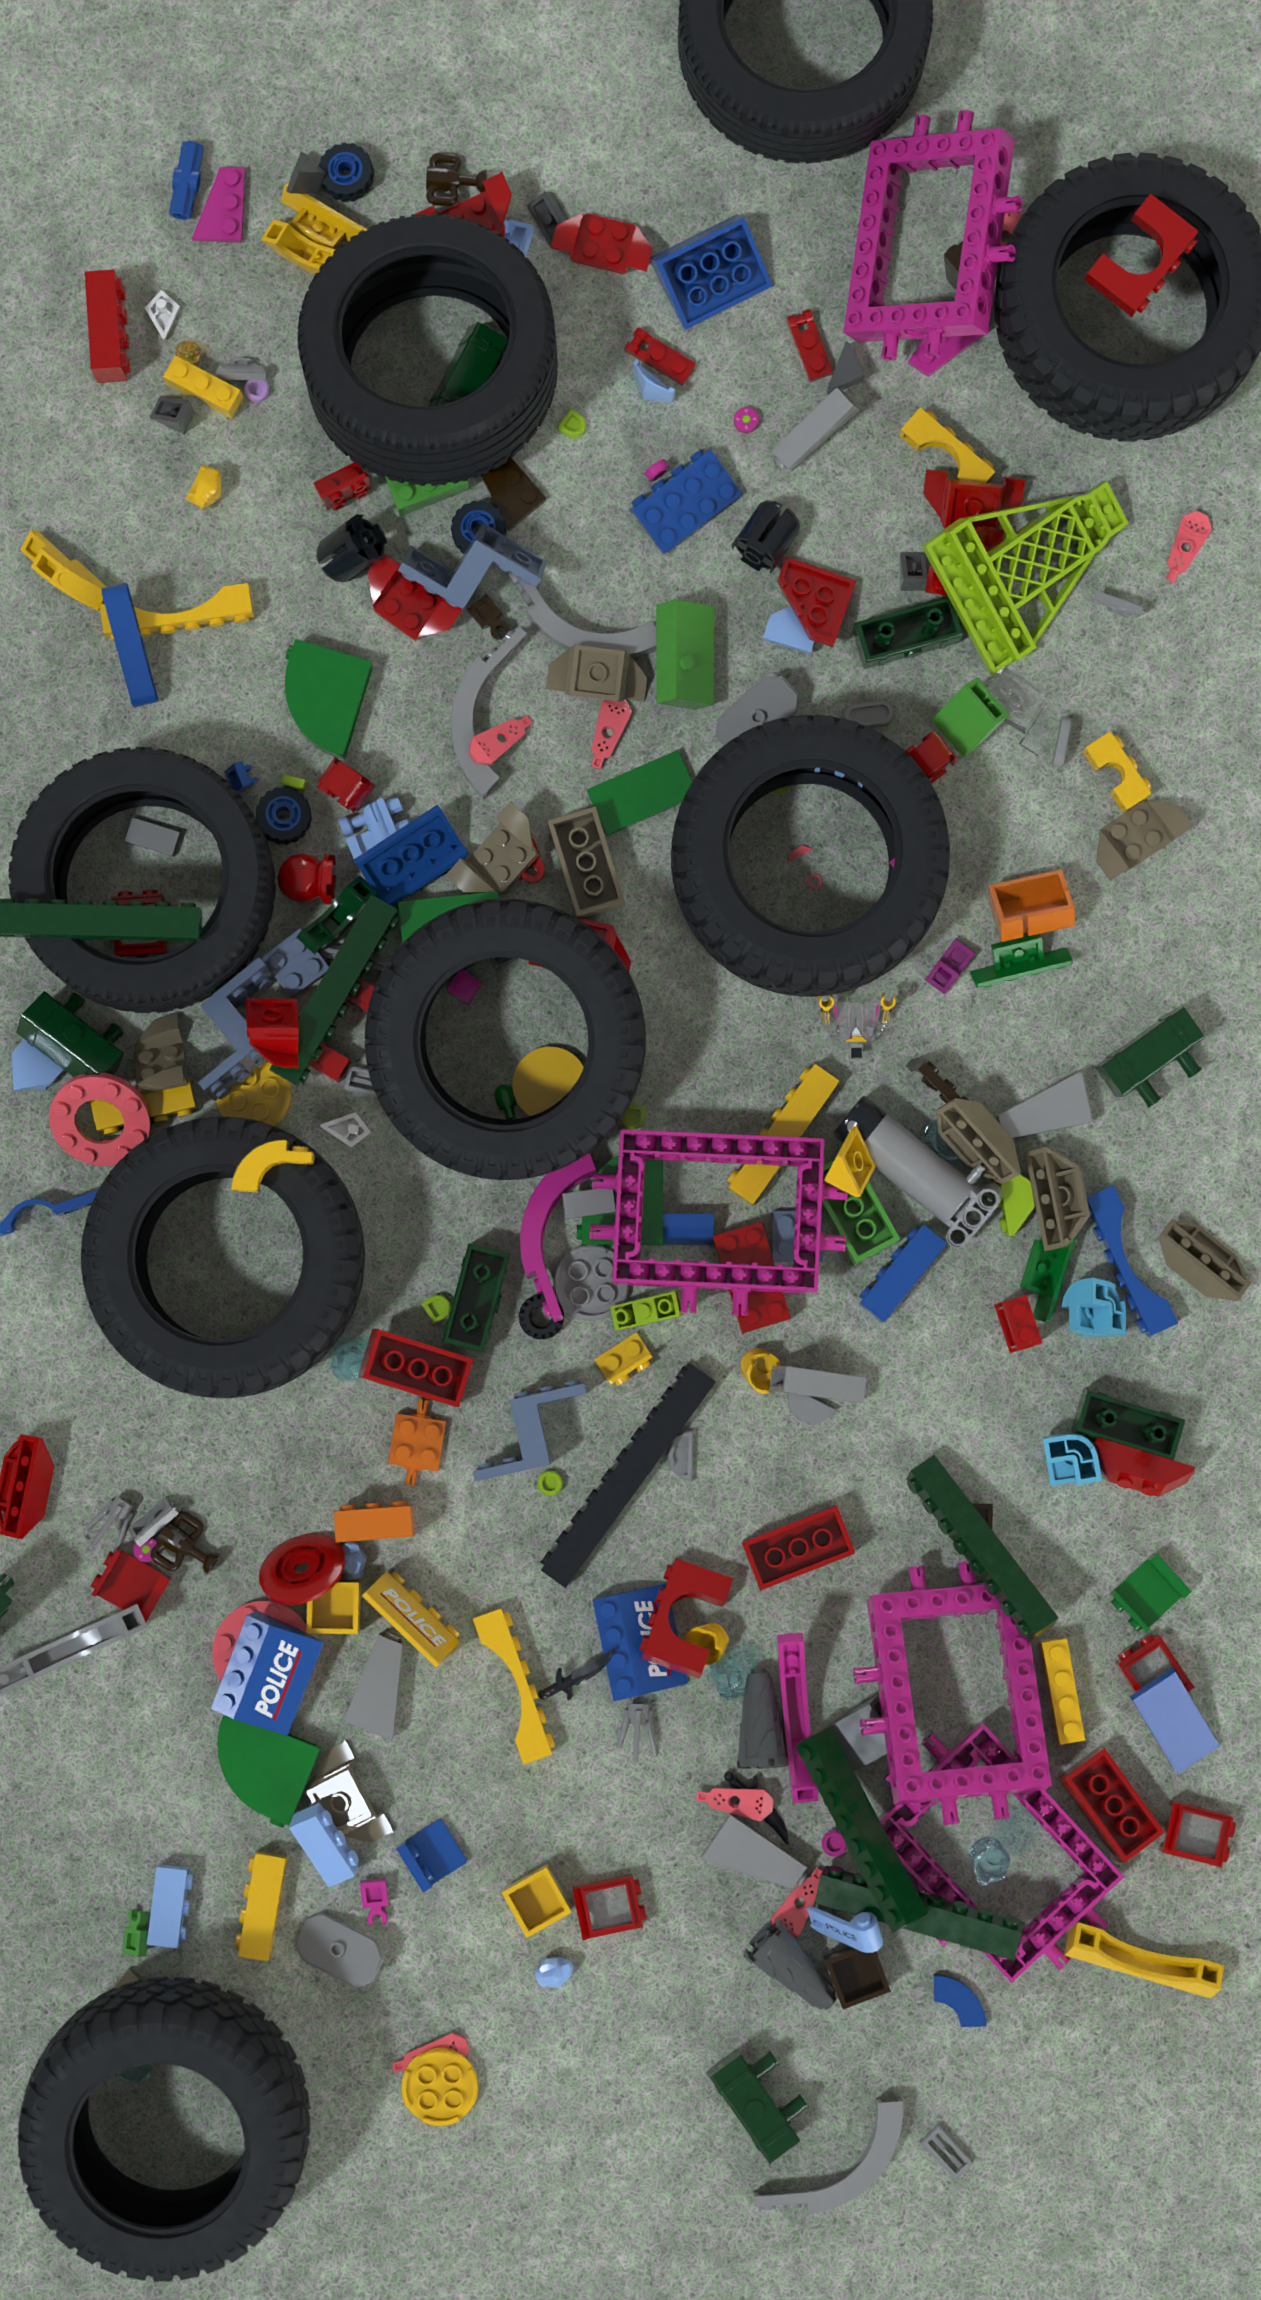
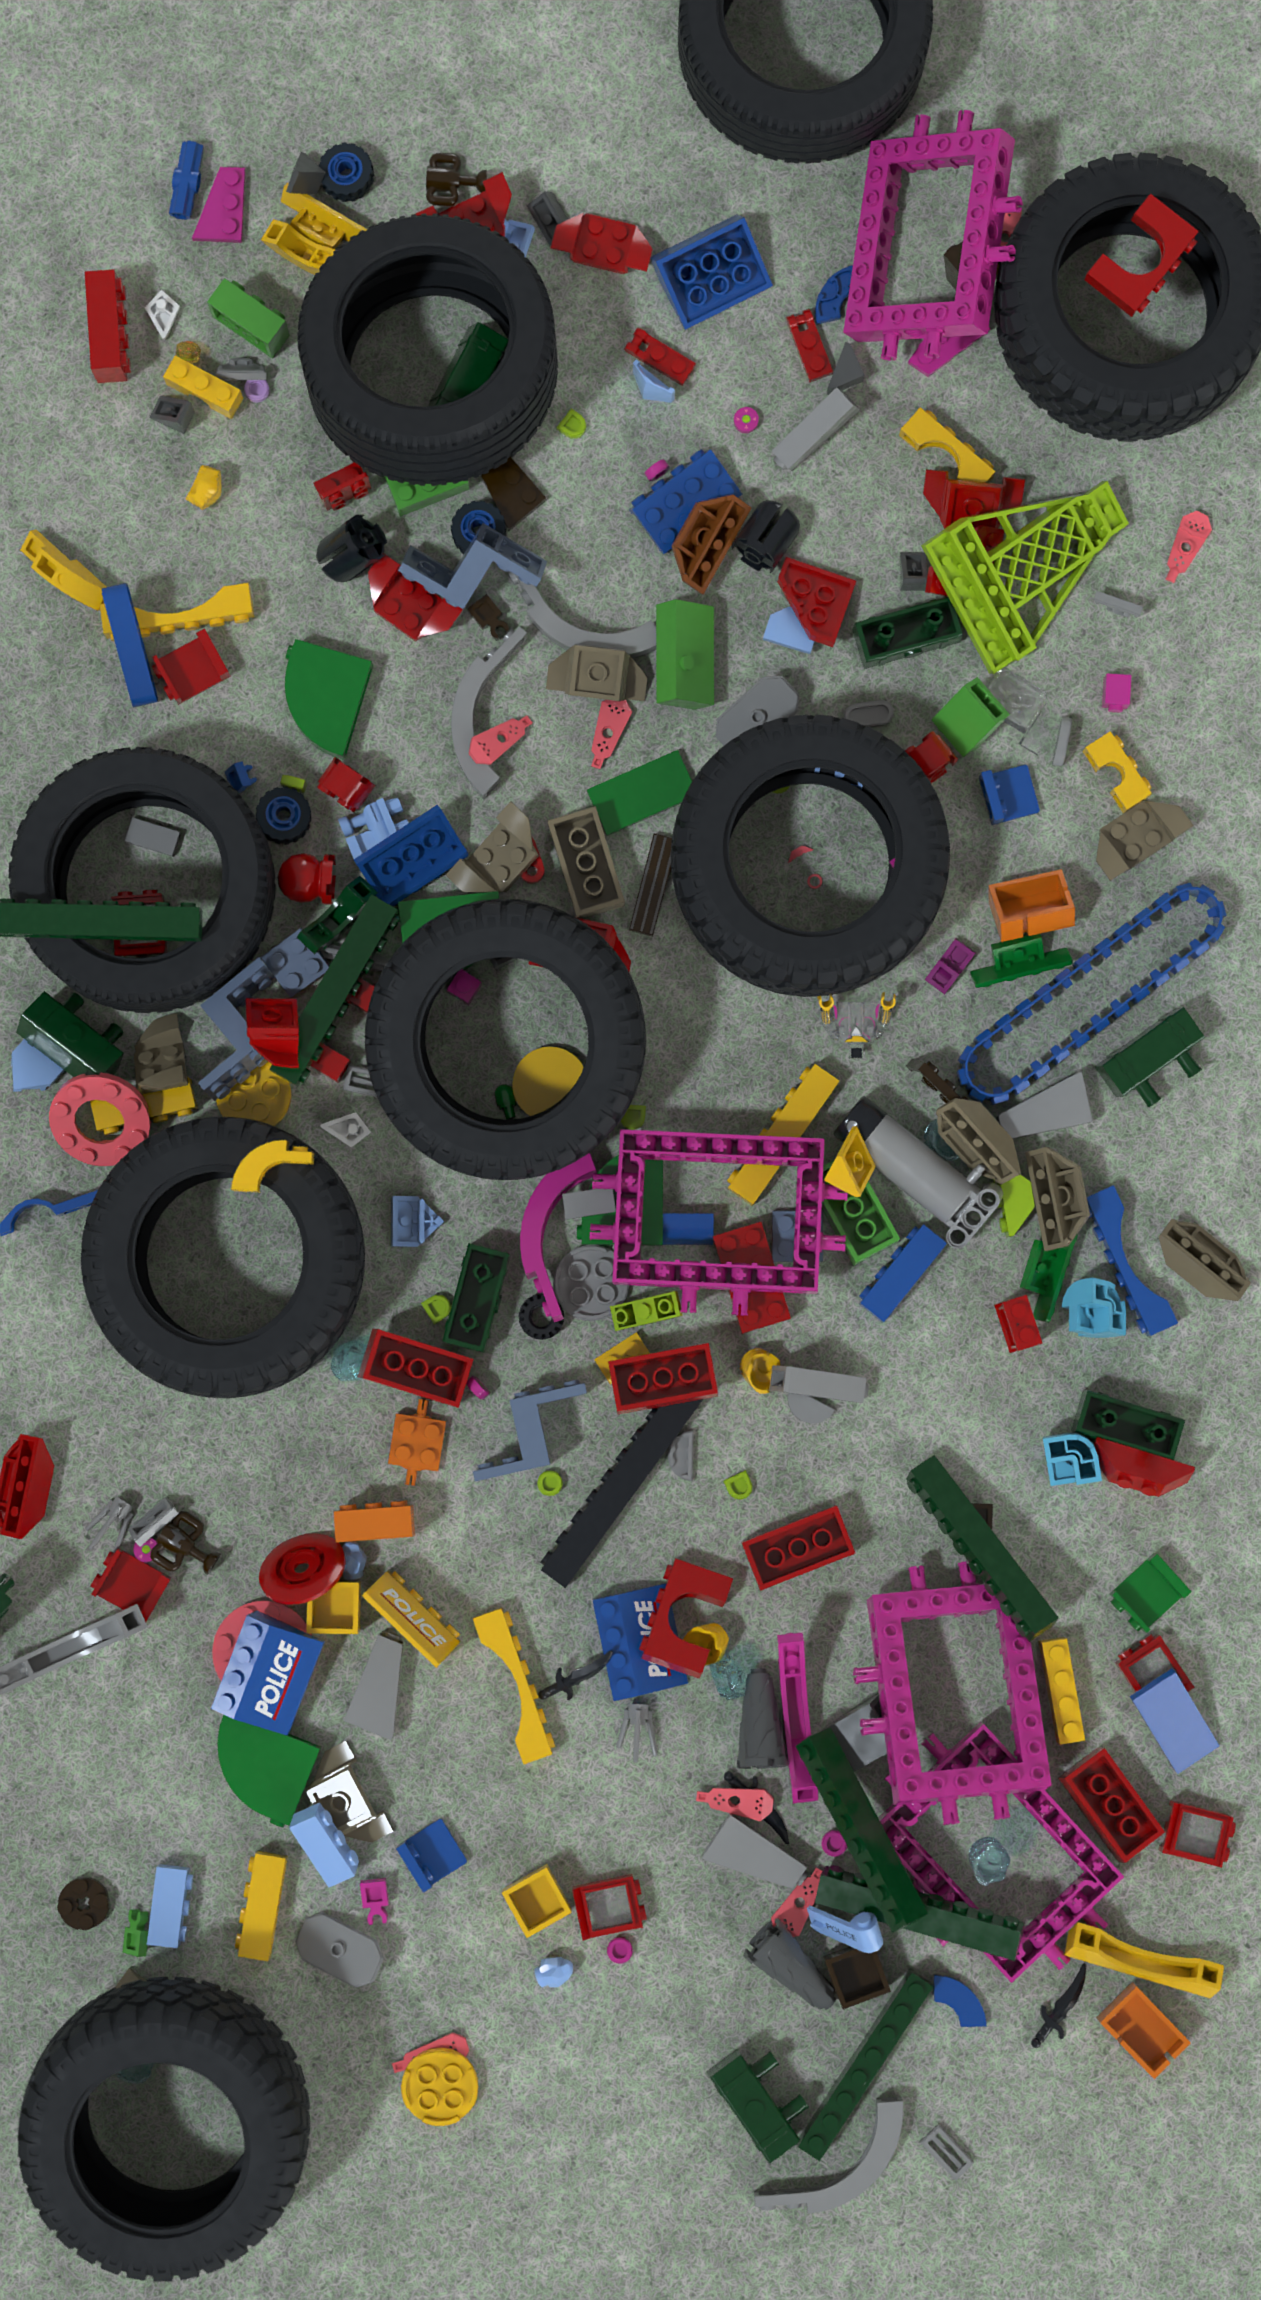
none -> dark brown plate [57,1878,110,1930]
none -> red panel [151,628,231,705]
none -> bright green brick [207,278,290,359]
none -> light blue slope [391,1196,444,1247]
none -> dark pink tile [466,1375,490,1400]
none -> dark pink tile [607,1937,633,1964]
none -> red brick [608,1343,718,1415]
none -> dark brown tile [629,833,672,937]
none -> dark orange wedge [672,494,752,594]
none -> lime tile [723,1470,753,1500]
none -> dark green brick [797,1968,933,2162]
none -> blue tile [815,265,853,325]
none -> blue piece [956,883,1227,1105]
none -> blue bracket [979,765,1040,825]
none -> black piece [1031,1964,1086,2048]
none -> orange piece [1096,1982,1191,2079]
none -> dark pink brick [1102,673,1132,713]

